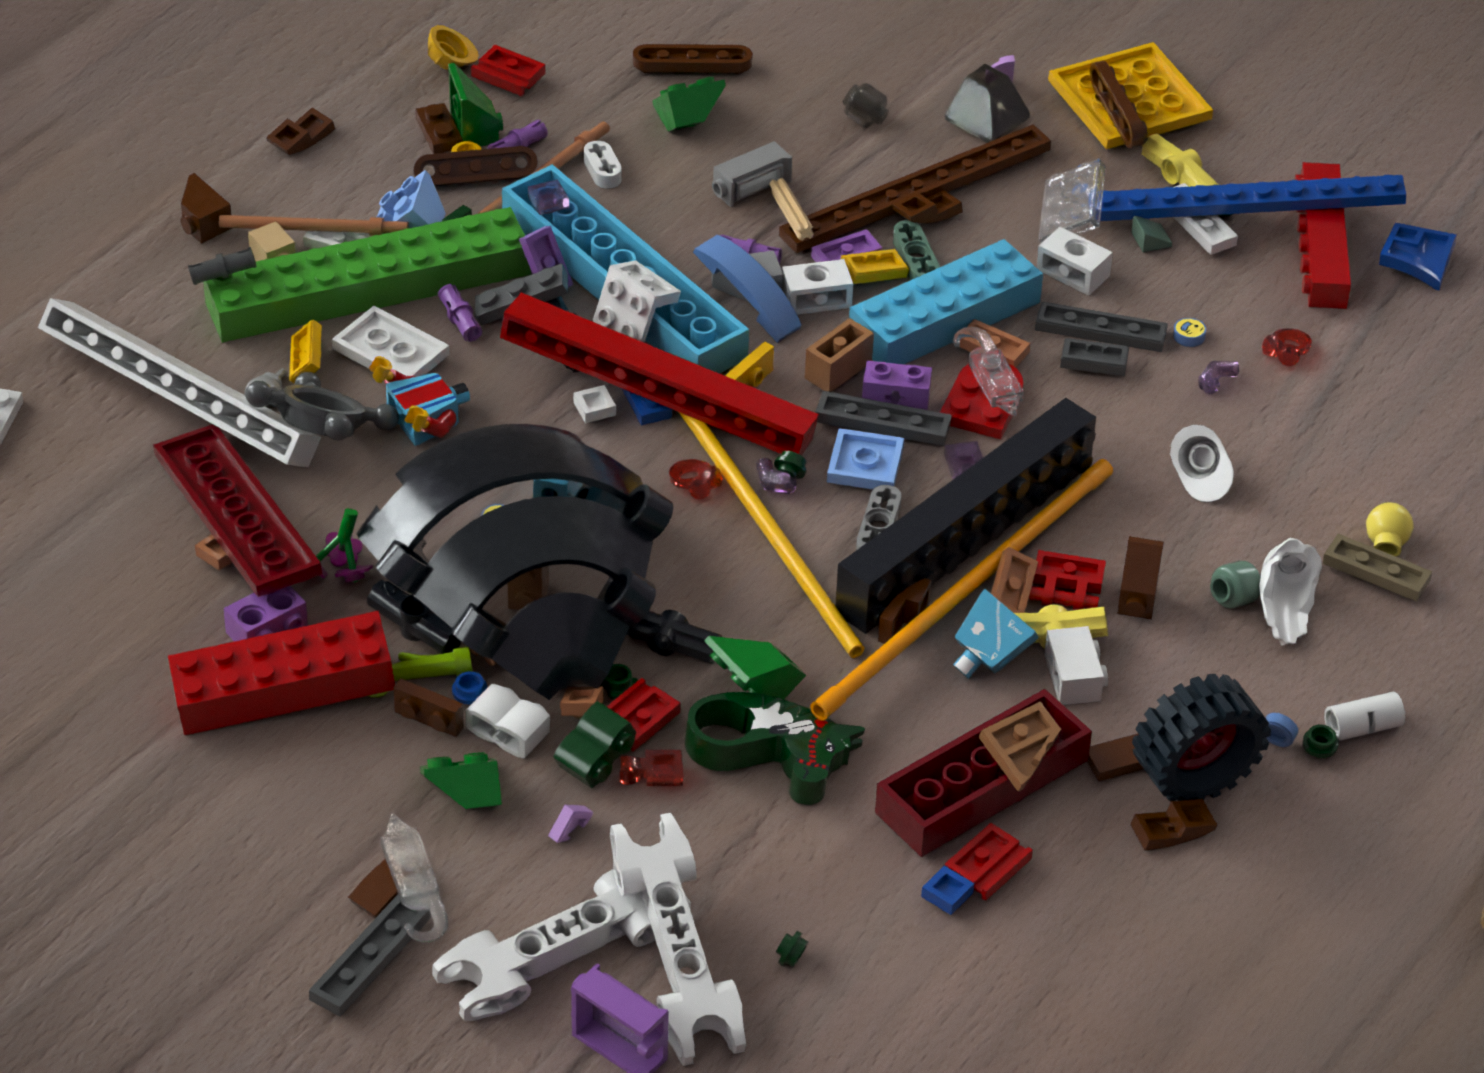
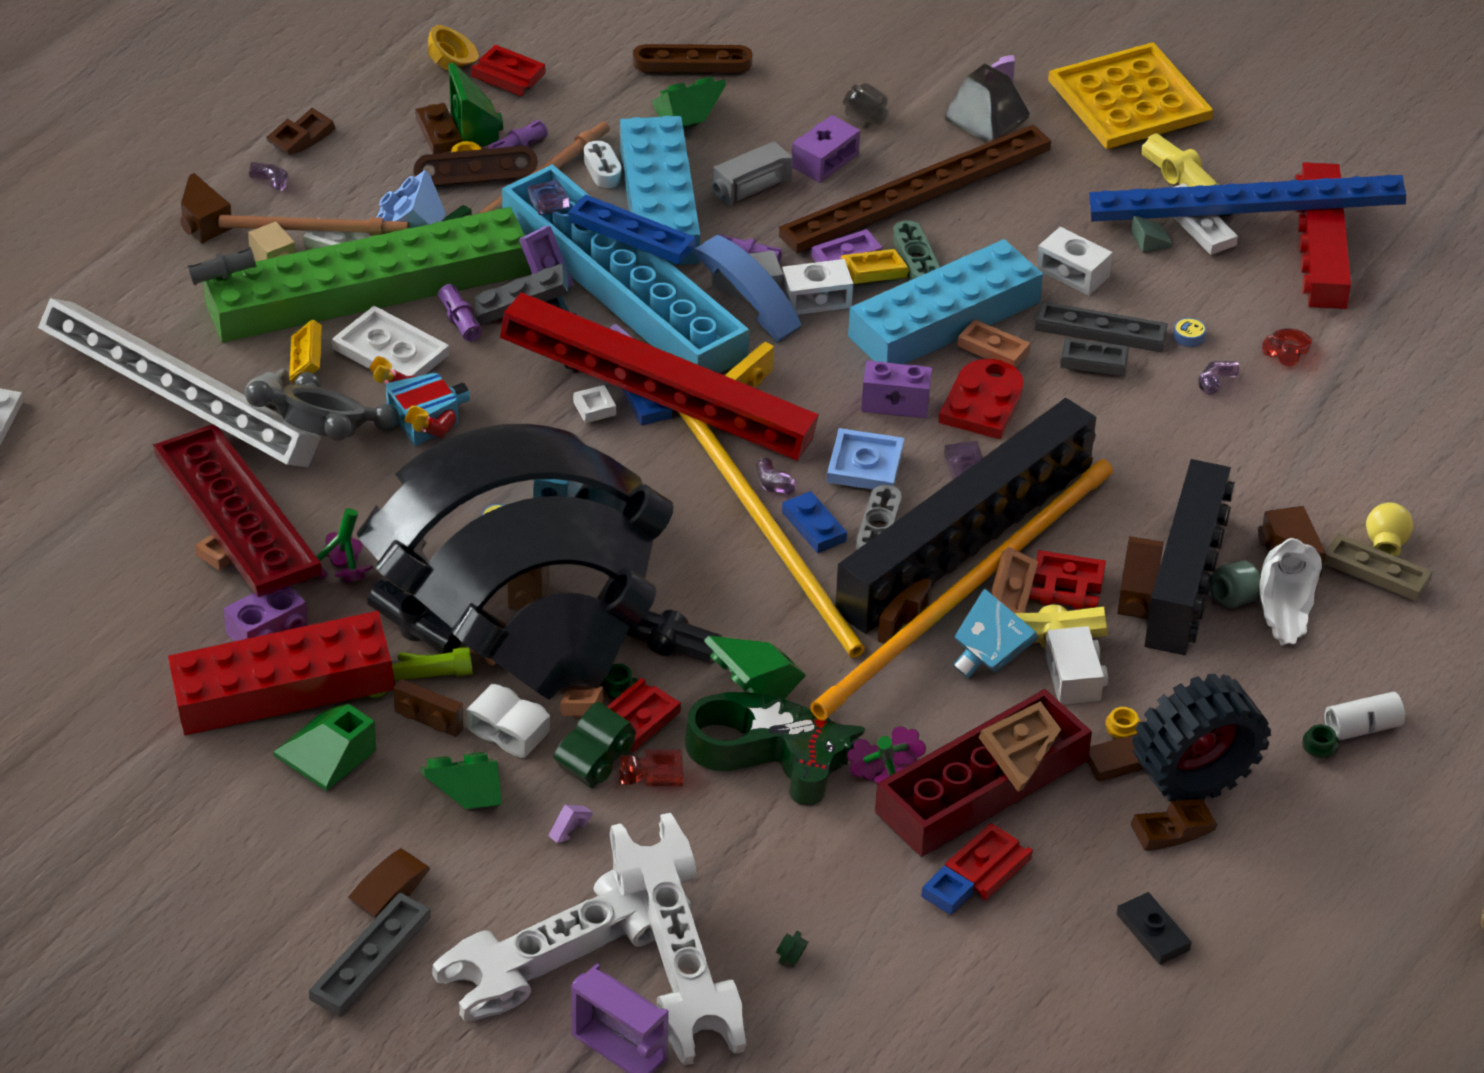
clear plate [380,813,448,943] -> none
blue plate [452,671,488,705] -> none
white bracket [593,260,681,343] -> none
clear red piece [669,459,723,499] -> none
tan axle [769,178,814,241] -> none
dark green plate [774,451,807,481] -> none
medium nougat brick [805,318,874,392] -> none
dark grey plate [815,391,952,446] -> none
reddish brown slope [892,190,963,223] -> none
clear plate [953,327,1024,416] -> none
clear plate [1038,158,1106,243] -> none
reddish brown plate [1090,61,1148,148] -> none
white piece [1170,425,1234,502] -> none
medium blue tile [1266,713,1298,747] -> none
blue plate [1379,223,1457,290] -> none
none -> clear purple arm [249,162,289,190]
none -> green slope [273,704,376,791]
none -> blue plate [569,194,695,265]
none -> medium azure brick [620,116,700,265]
none -> blue plate [782,491,847,554]
none -> medium lavender brick [791,115,860,183]
none -> magenta plant [847,726,926,788]
none -> yellow plate [1105,707,1141,739]
none -> black plate [1117,892,1192,965]
none -> black brick [1144,459,1235,656]
none -> reddish brown slope [1258,506,1326,577]

